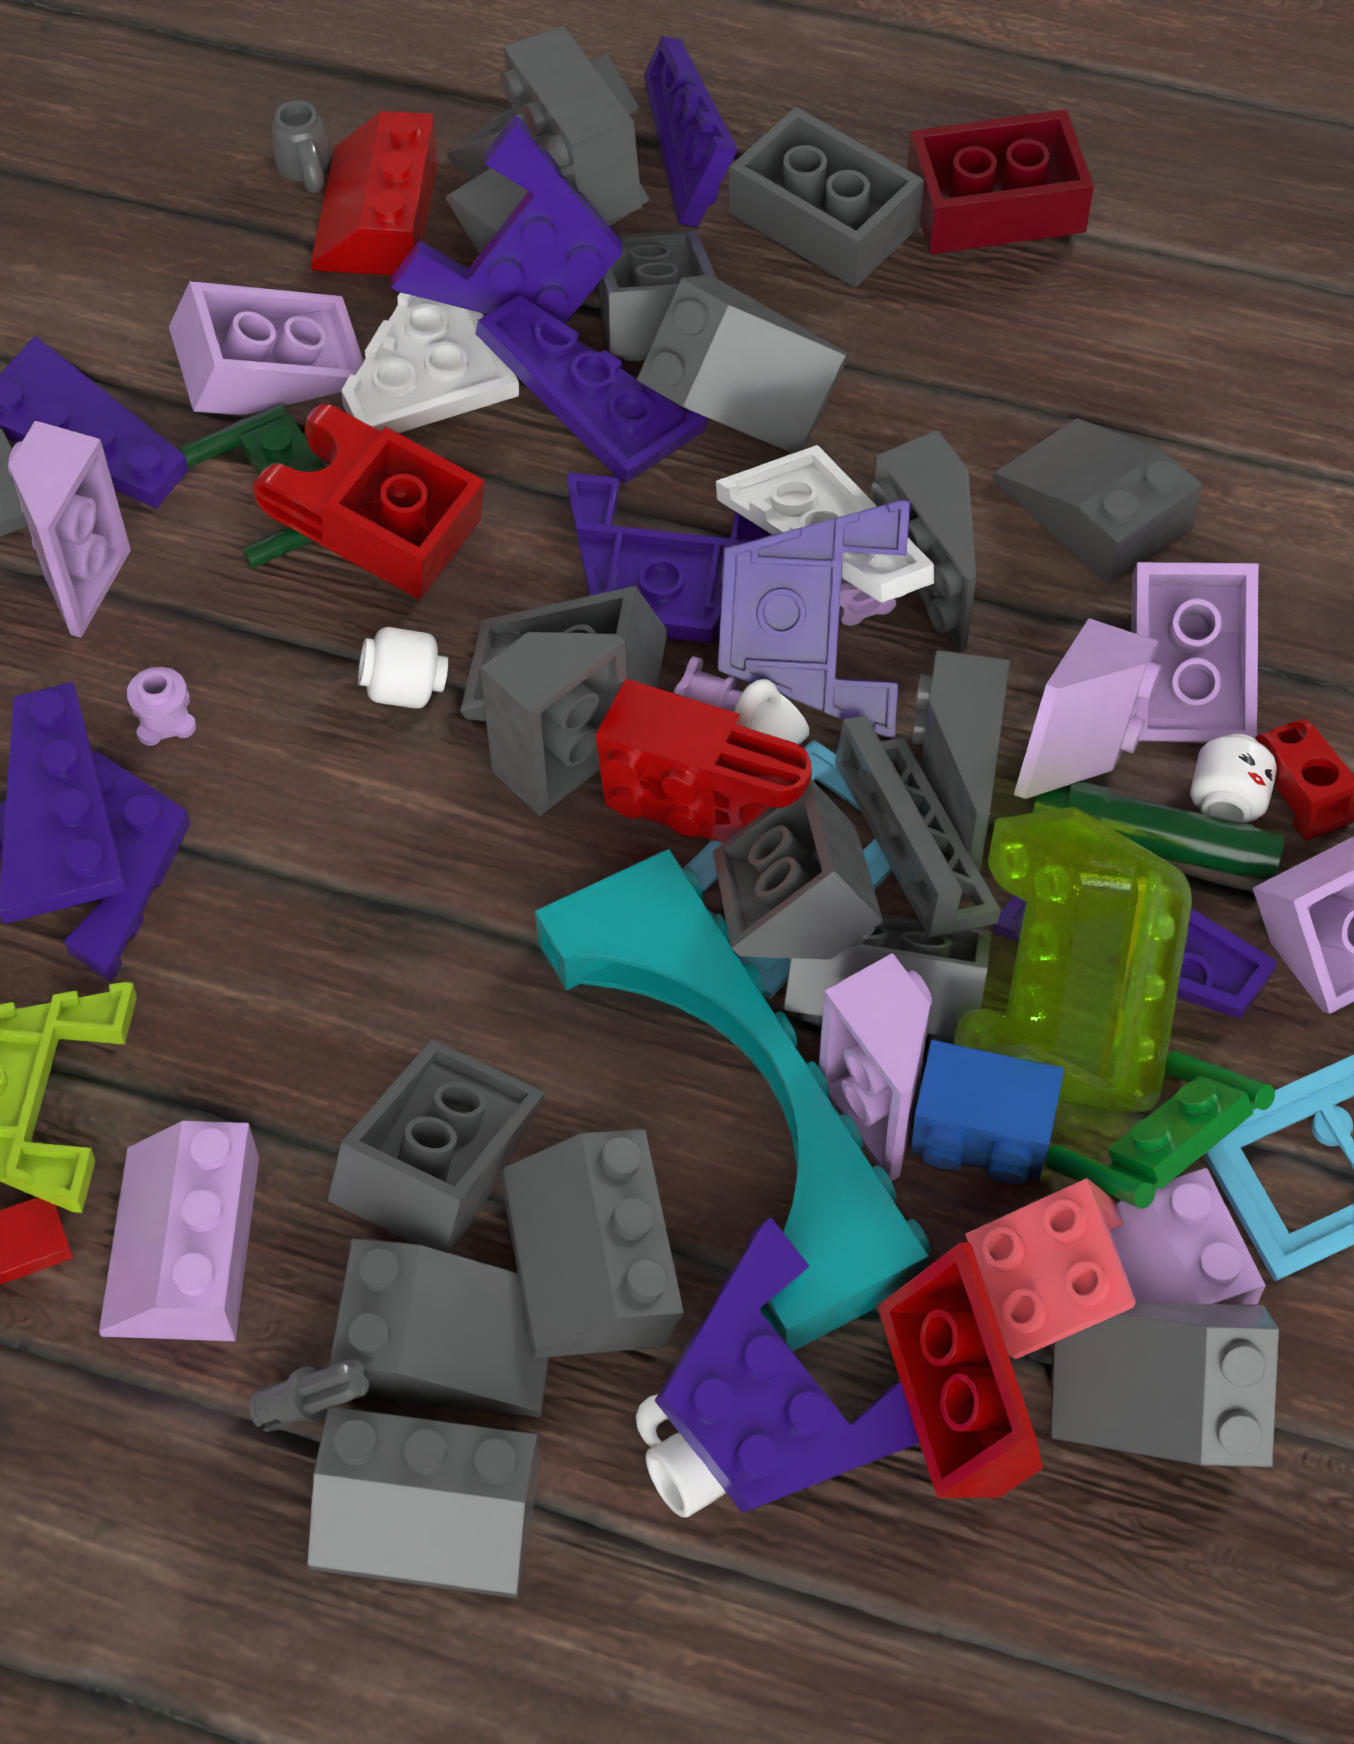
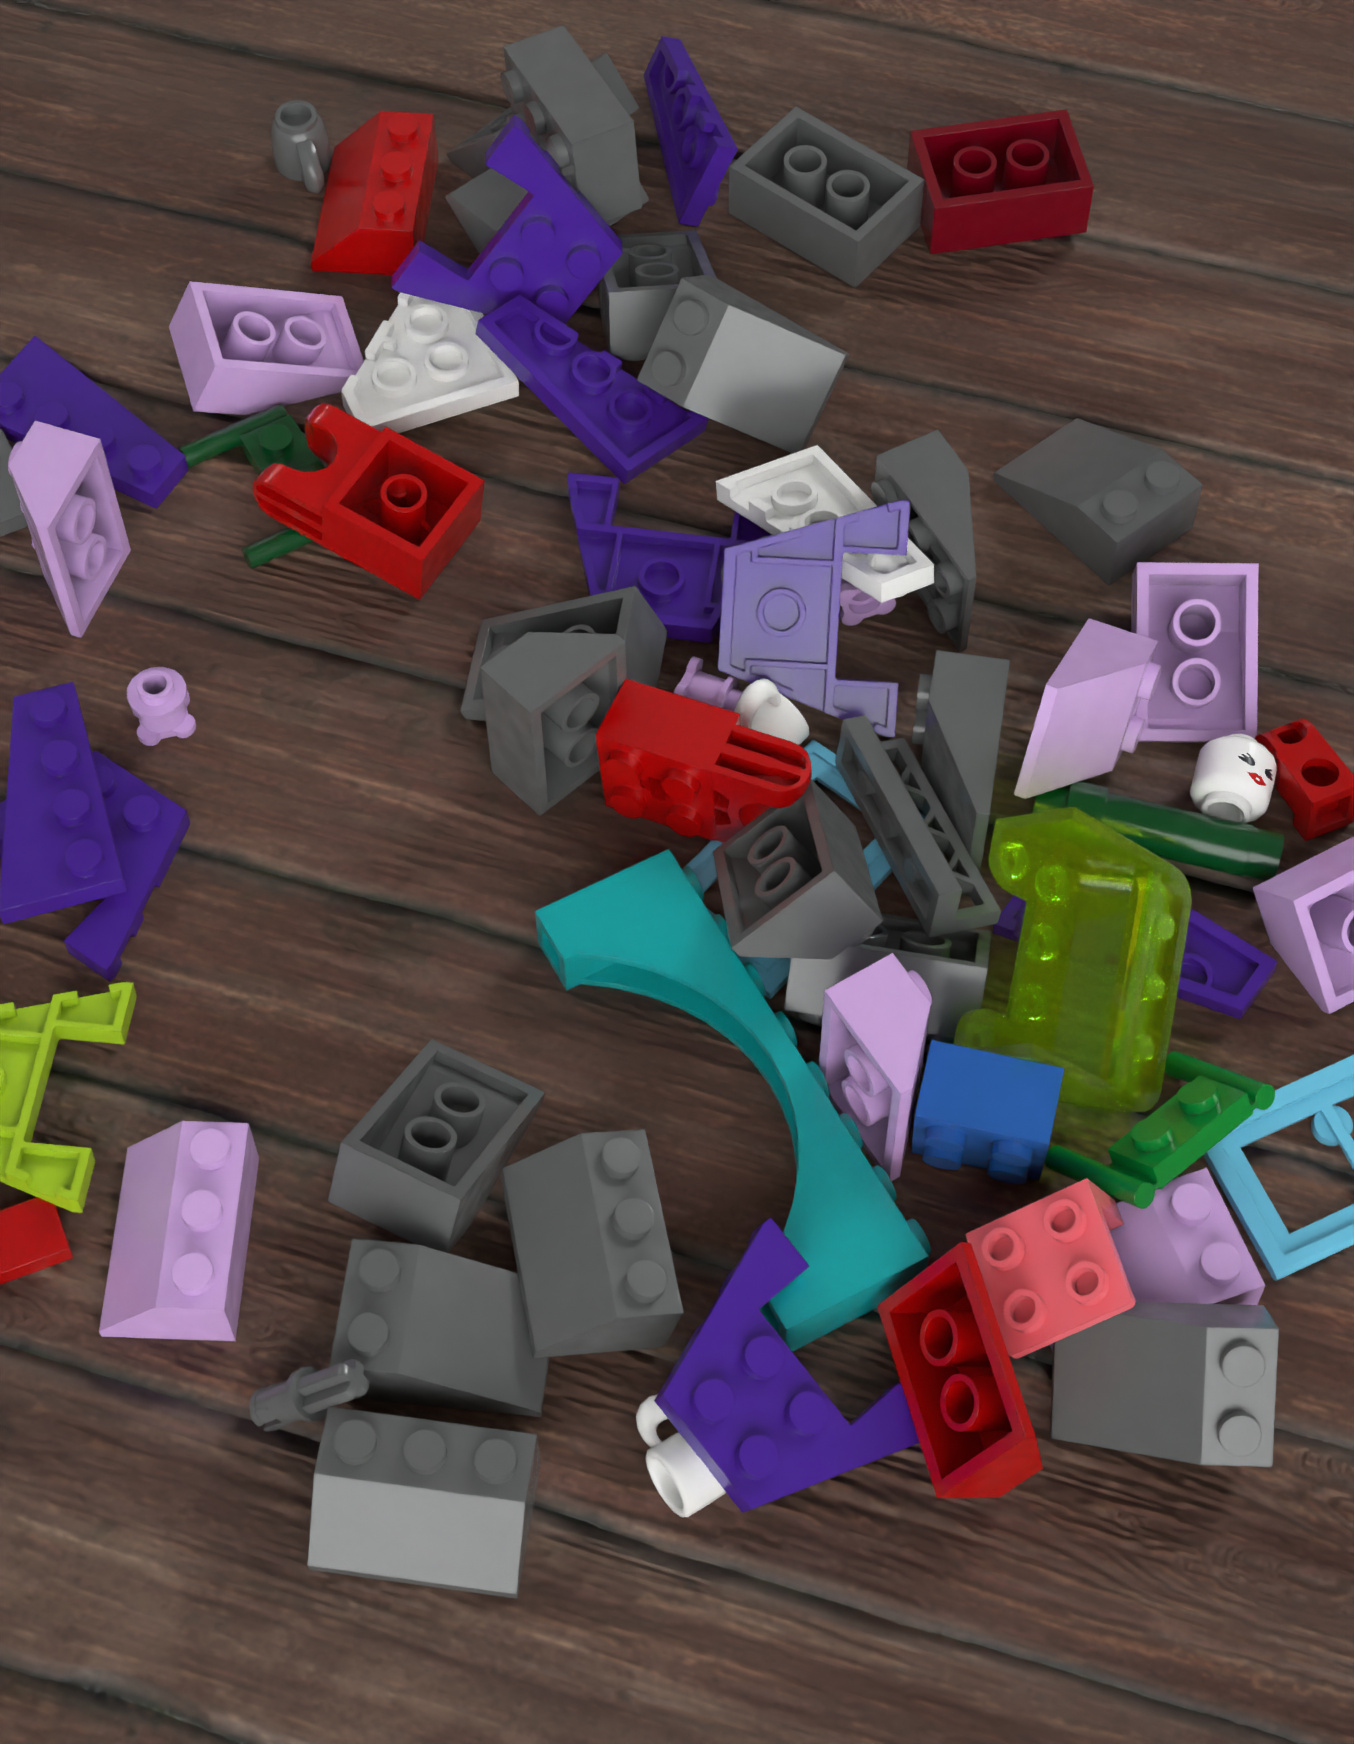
white head [358,627,448,708] -> none

